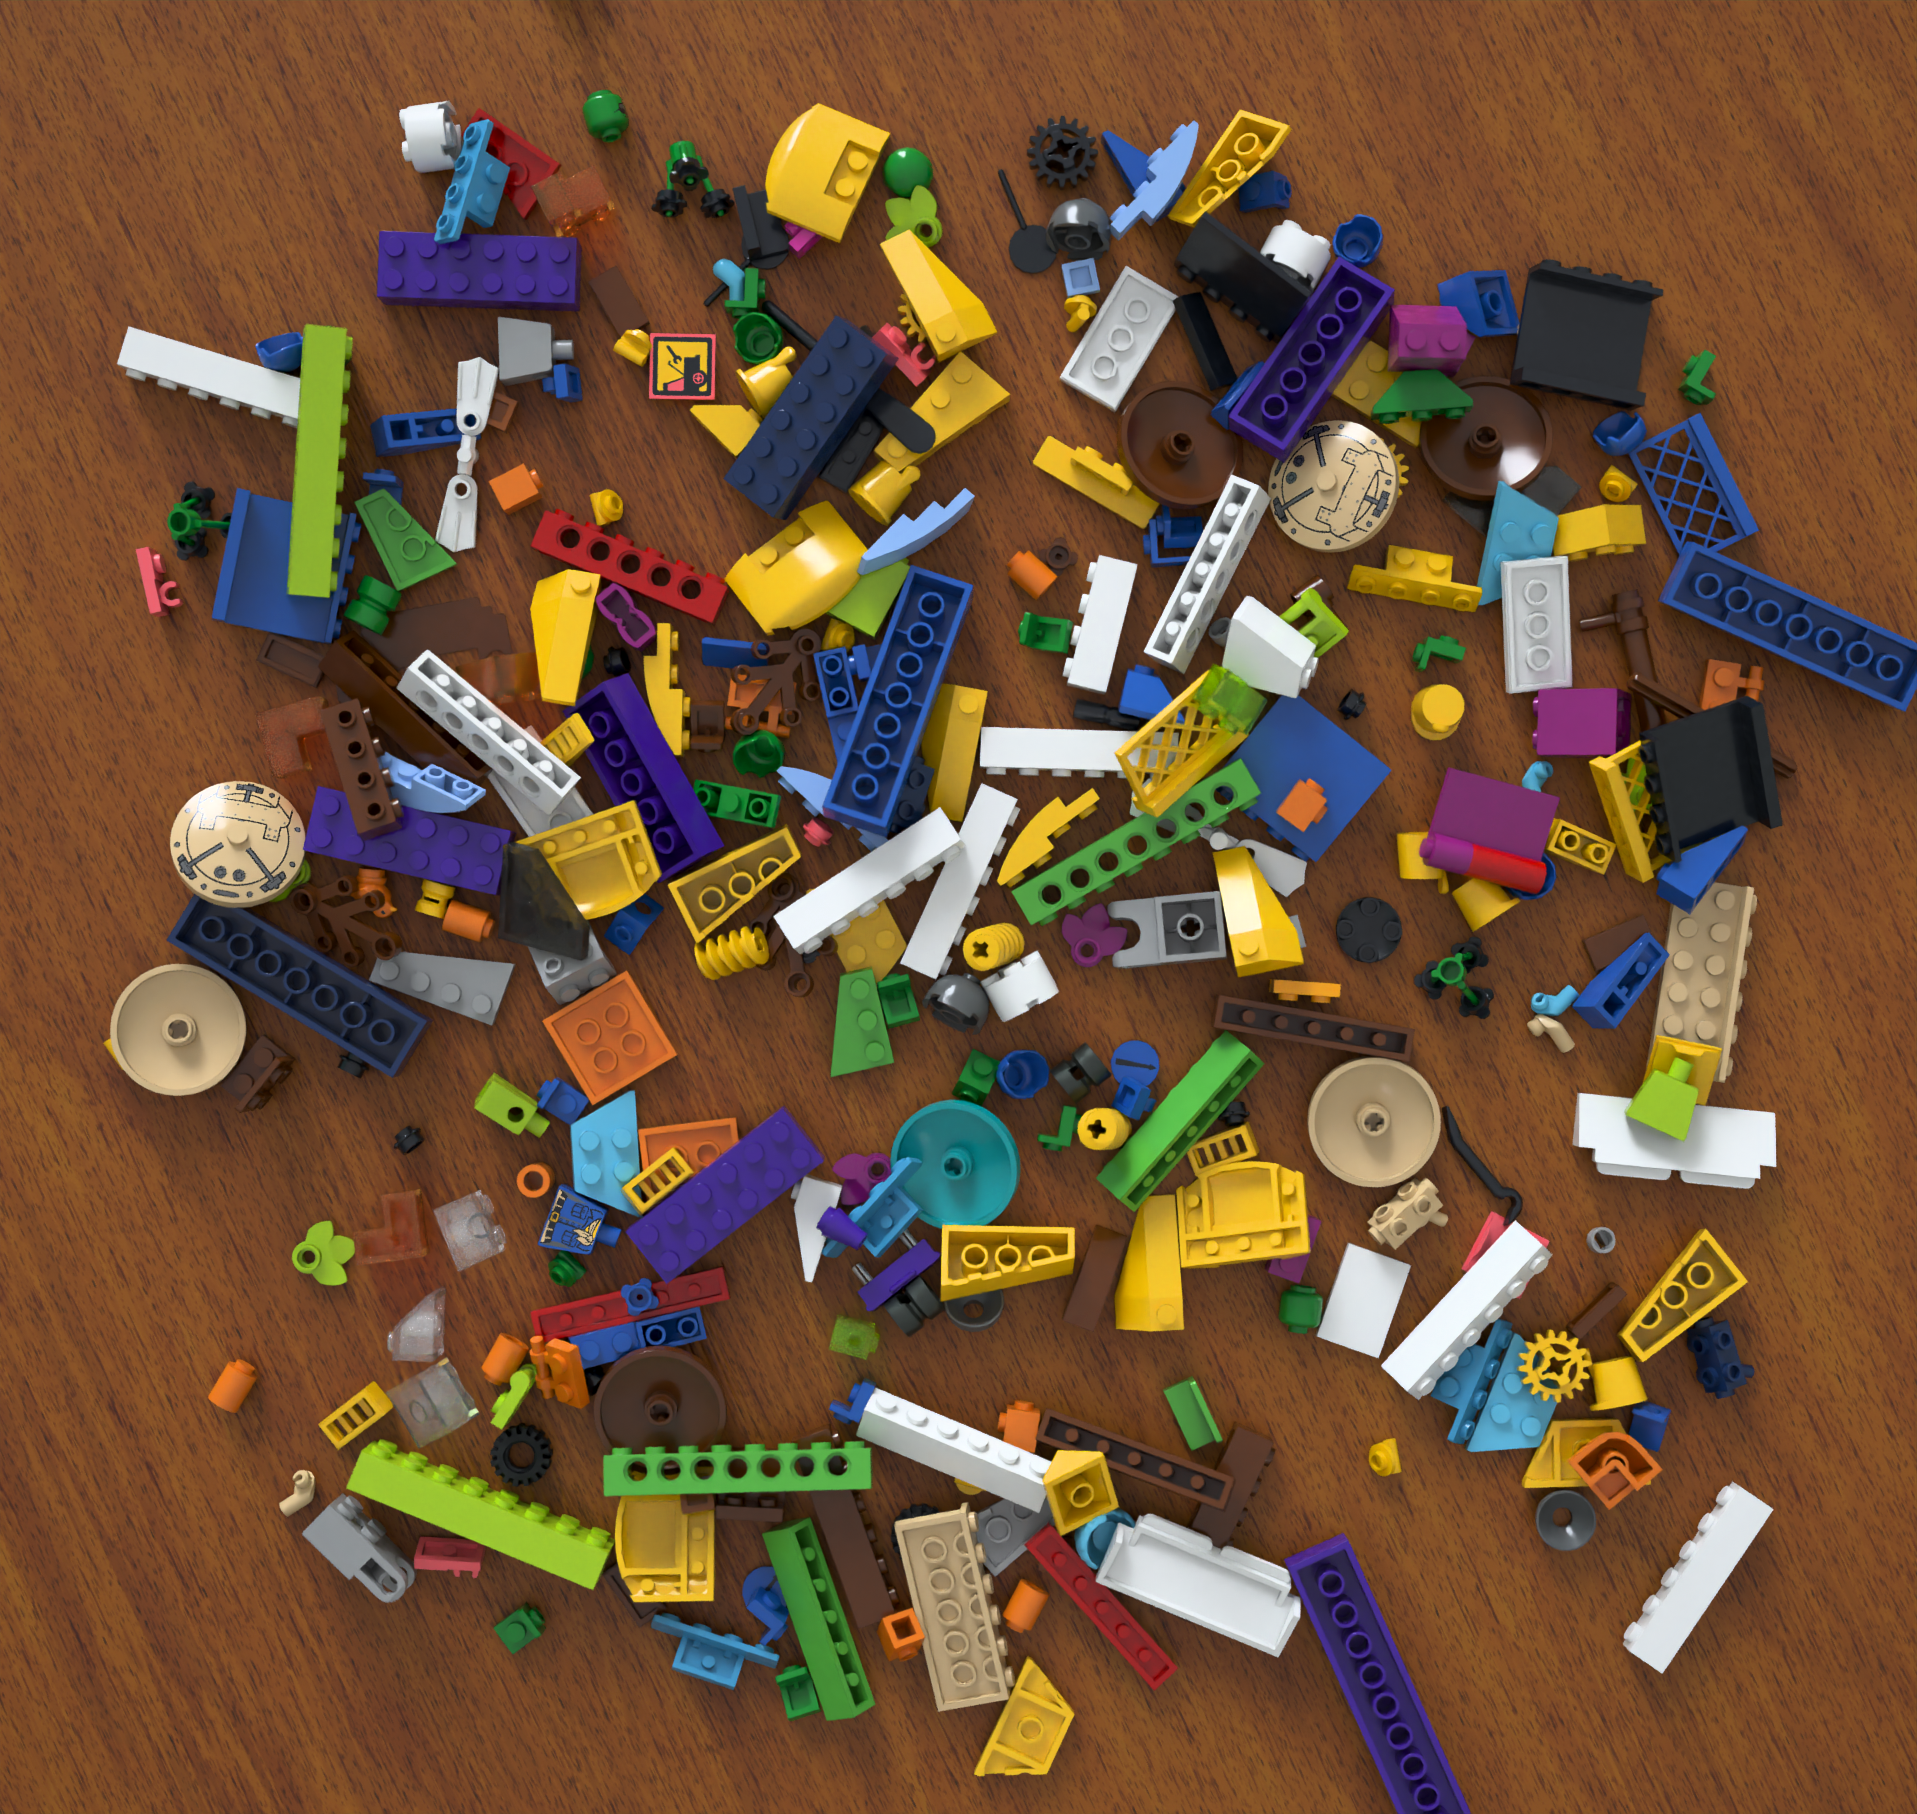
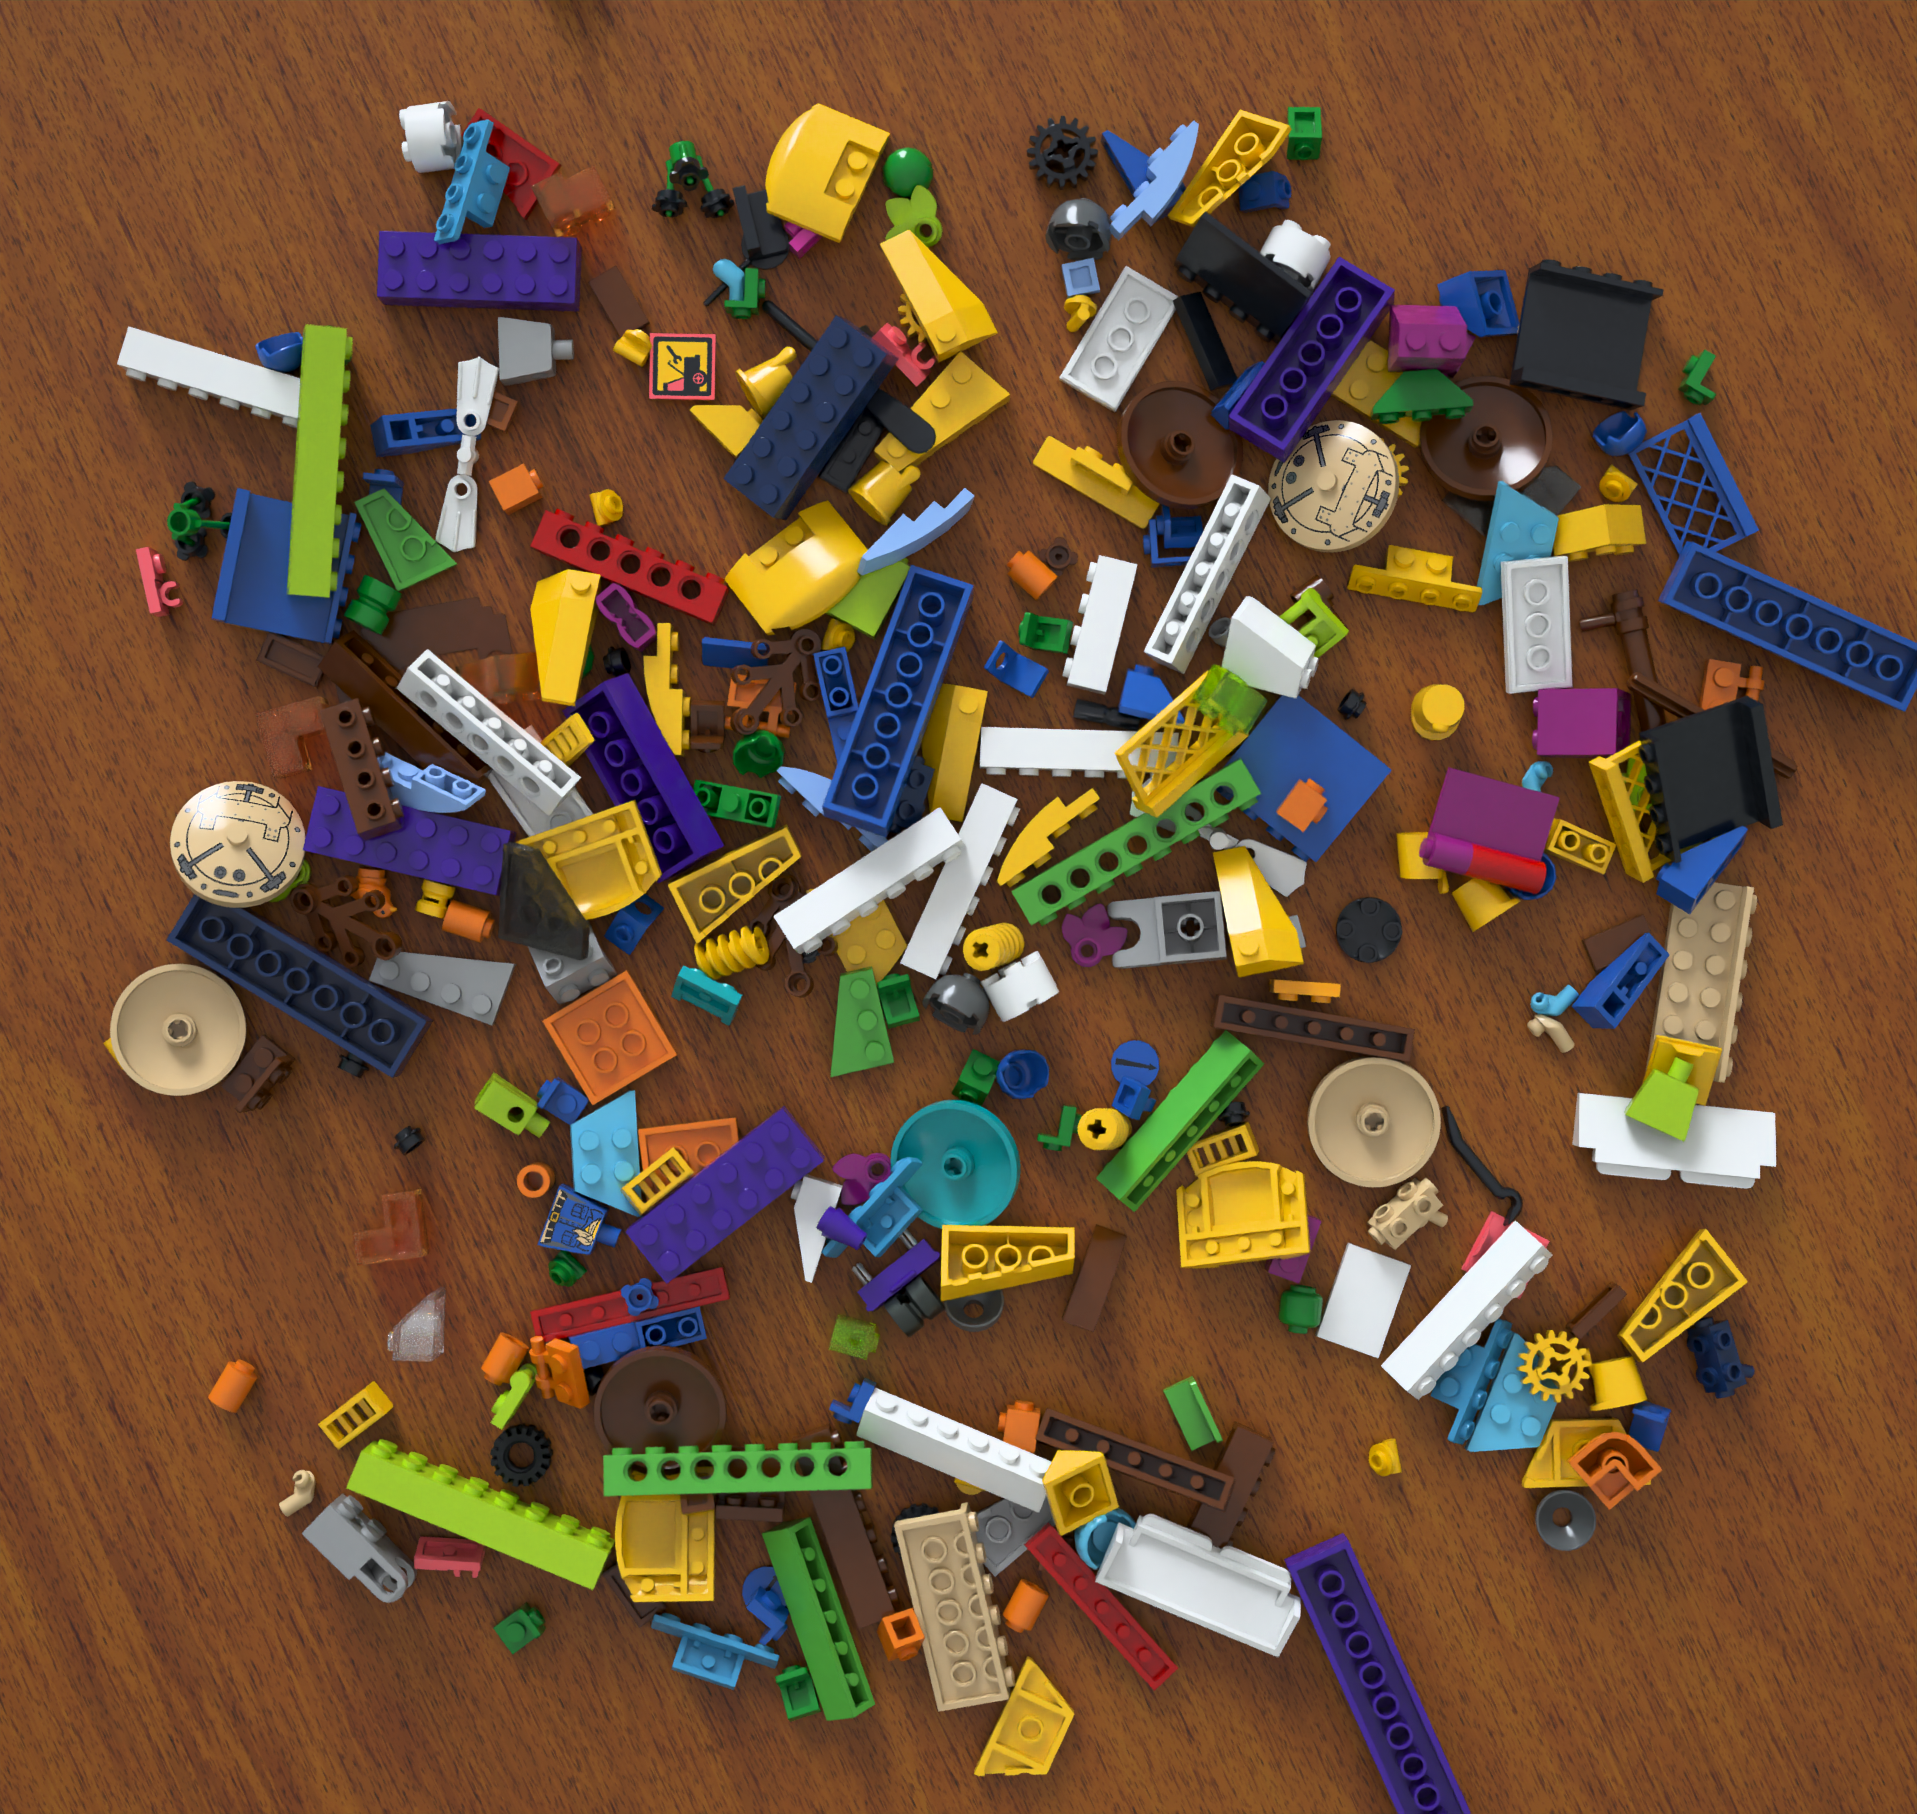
lime plate [292,1221,358,1286] -> none
clear slope [386,1357,480,1448] -> none
clear slope [433,1190,507,1272] -> none
blue tile [542,364,583,403] -> none
green head [582,90,629,143] -> none
green hair [733,312,783,365] -> none
coral plate [803,817,834,847] -> none
blue bracket [847,644,882,683] -> none
black piece [998,169,1057,274] -> none
pearl dark grey wheel [1050,1042,1112,1104] -> none
yellow wedge [1114,1194,1184,1331] -> none
blue hair [1332,214,1383,268] -> none
green bracket [1412,635,1466,672] -> none
black plant [1414,936,1494,1019] -> none
light grey hinge [1586,1227,1616,1254] -> none
white brick [1623,1481,1774,1674] -> none
none -> teal plate [671,965,743,1026]
none -> blue bracket [984,640,1049,698]
none -> green bracket [1286,107,1322,160]

